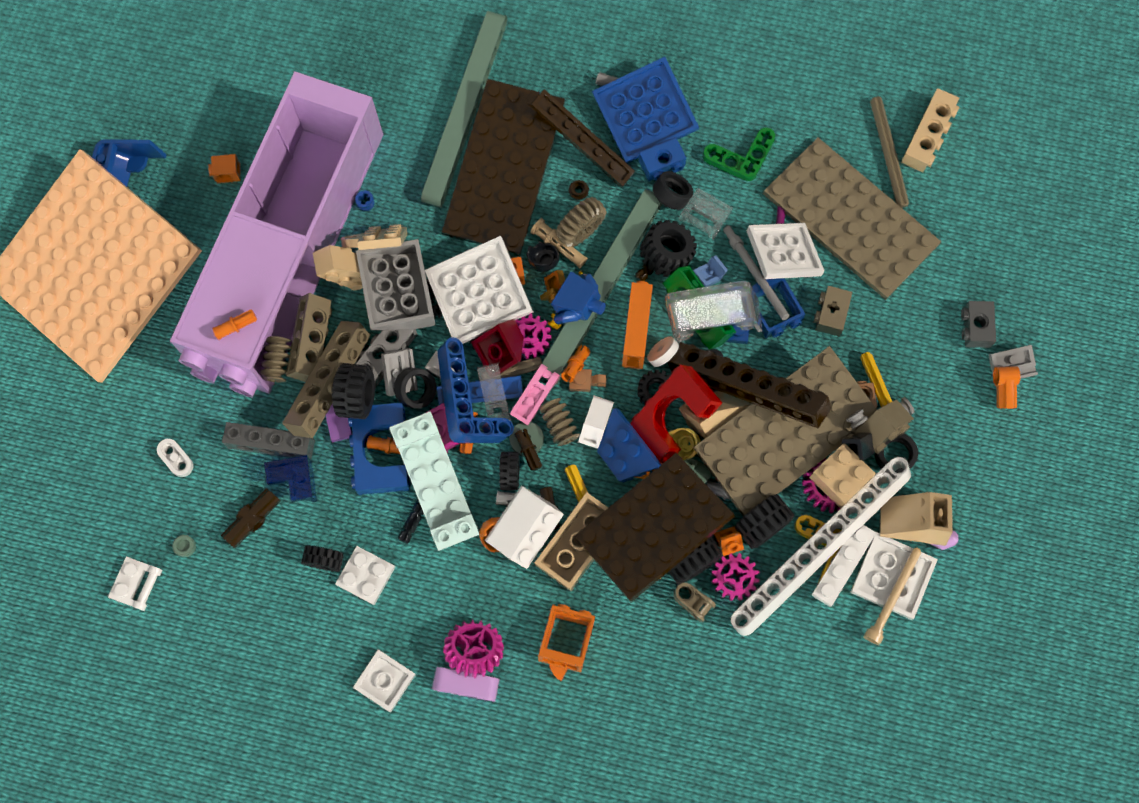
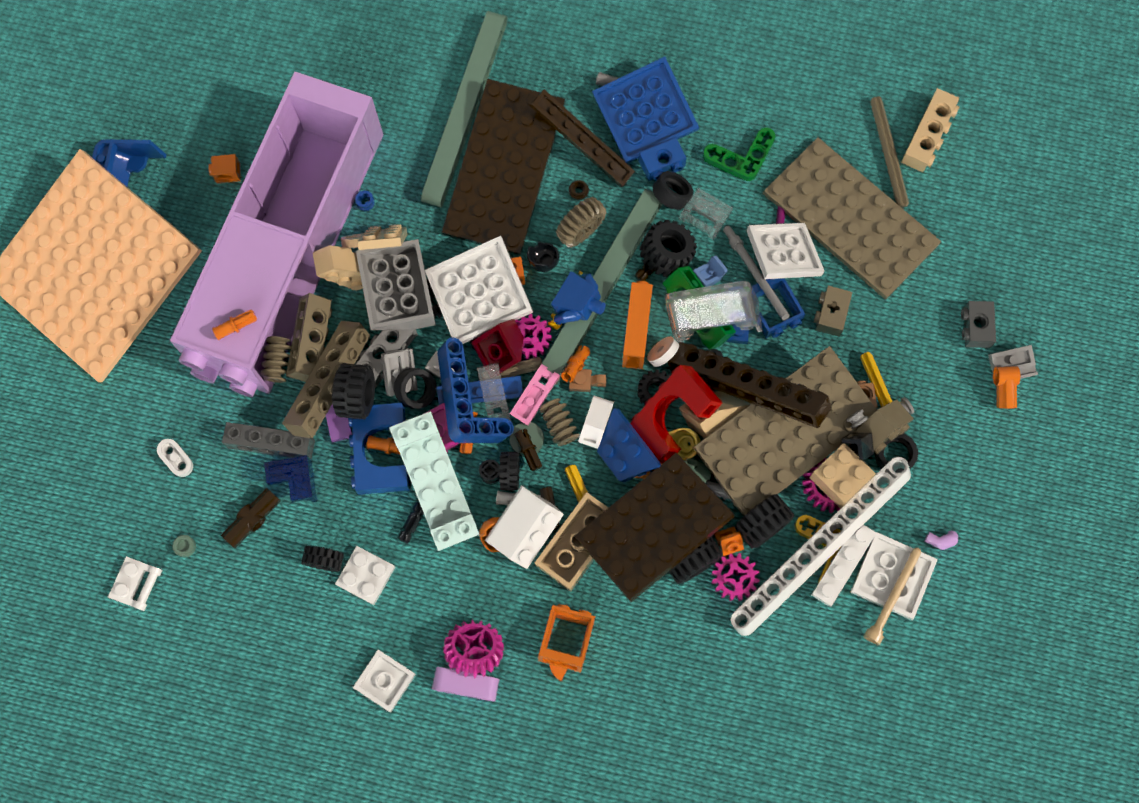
tan pin [531,218,588,268] -> none
pearl gold bracket [540,270,565,303] -> none
dark tan piece [673,583,716,623] -> none
tan slope [880,492,952,546] -> none
none -> black wheel [479,459,500,485]

